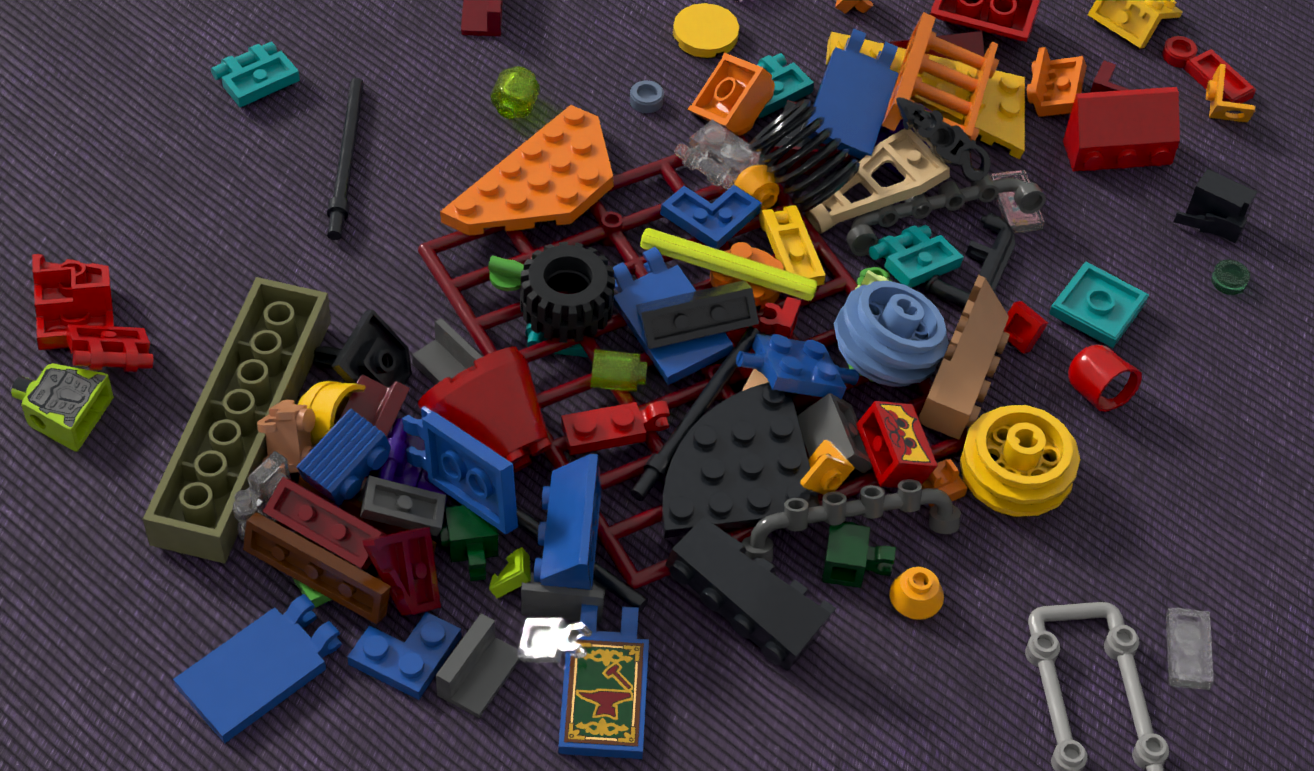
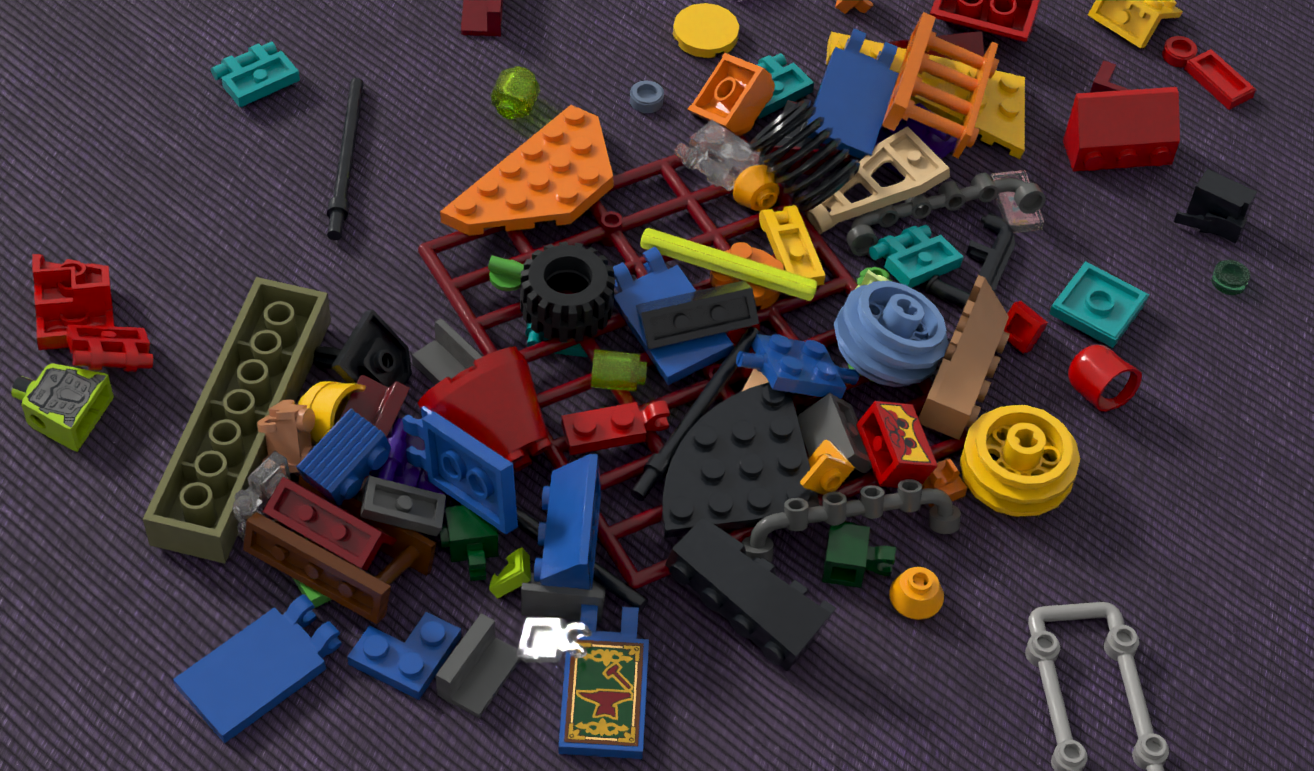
dark red wing [363,527,441,615] -> none
blue plate [660,185,762,249] -> none
red tile [759,296,801,339] -> none
black animal [896,97,991,181] -> none
orange bracket [1027,47,1087,117] -> none
clear plate [1166,607,1214,690] -> none
light orange bracket [1206,64,1256,122] -> none

